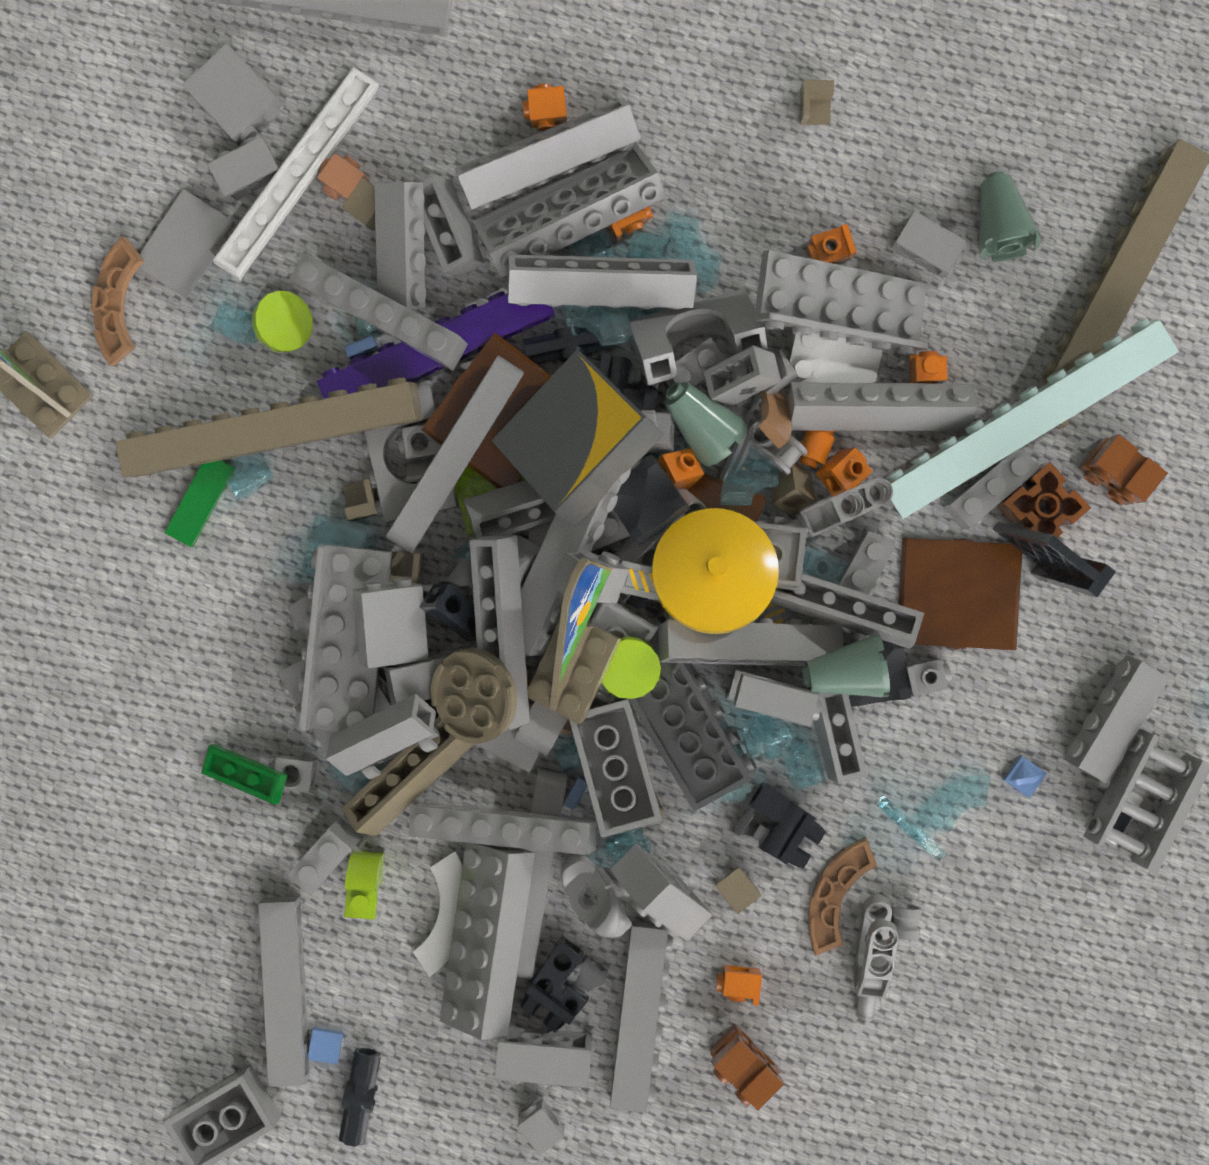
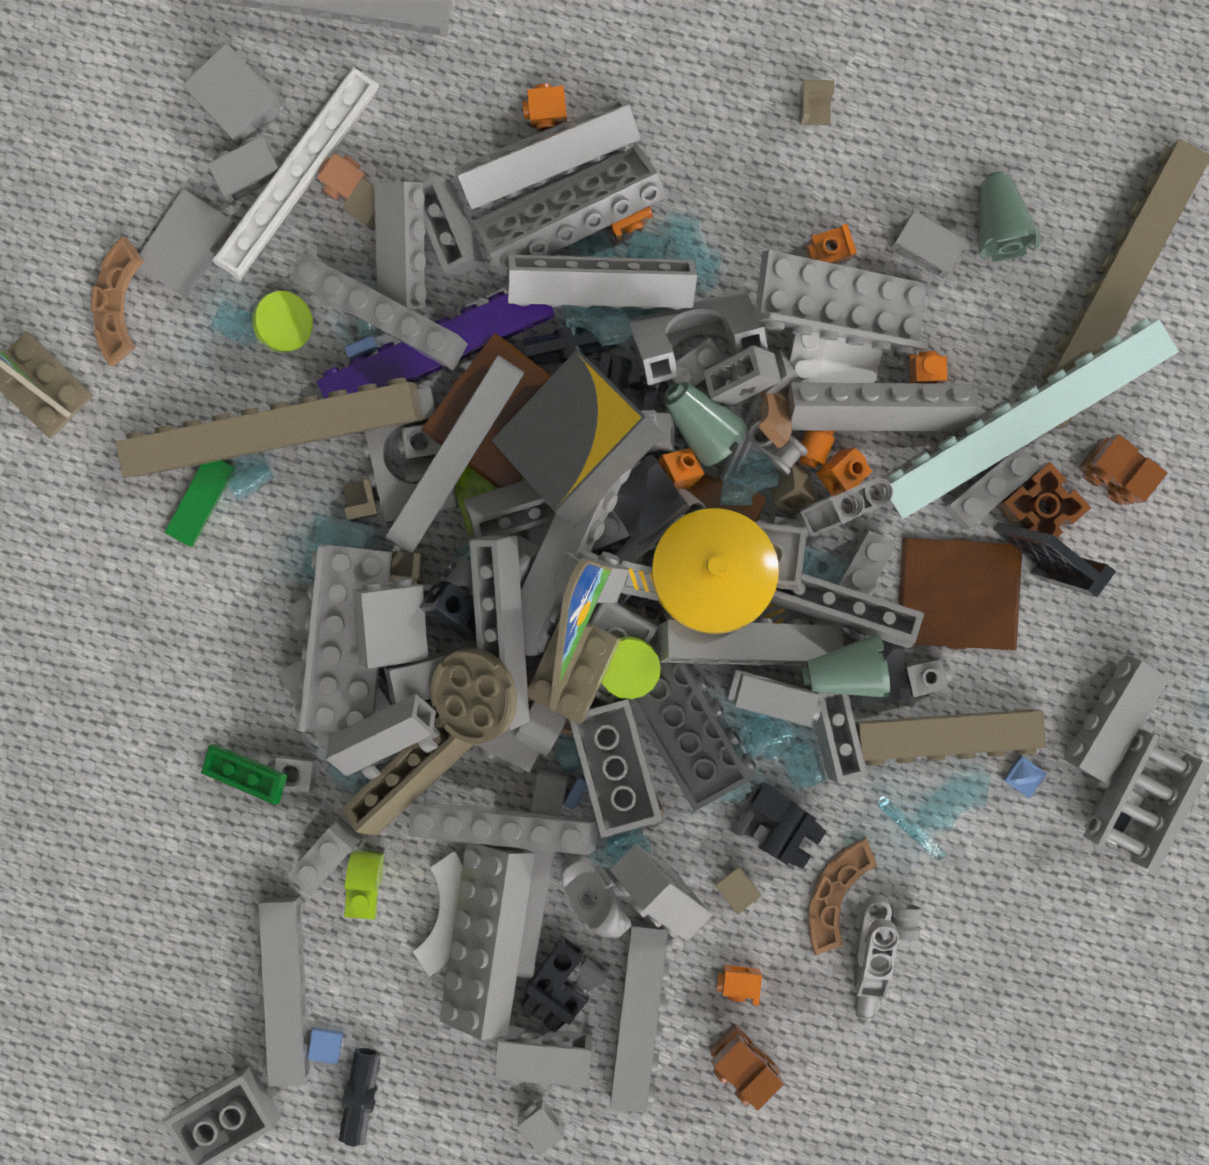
none -> dark tan brick [855,709,1046,765]

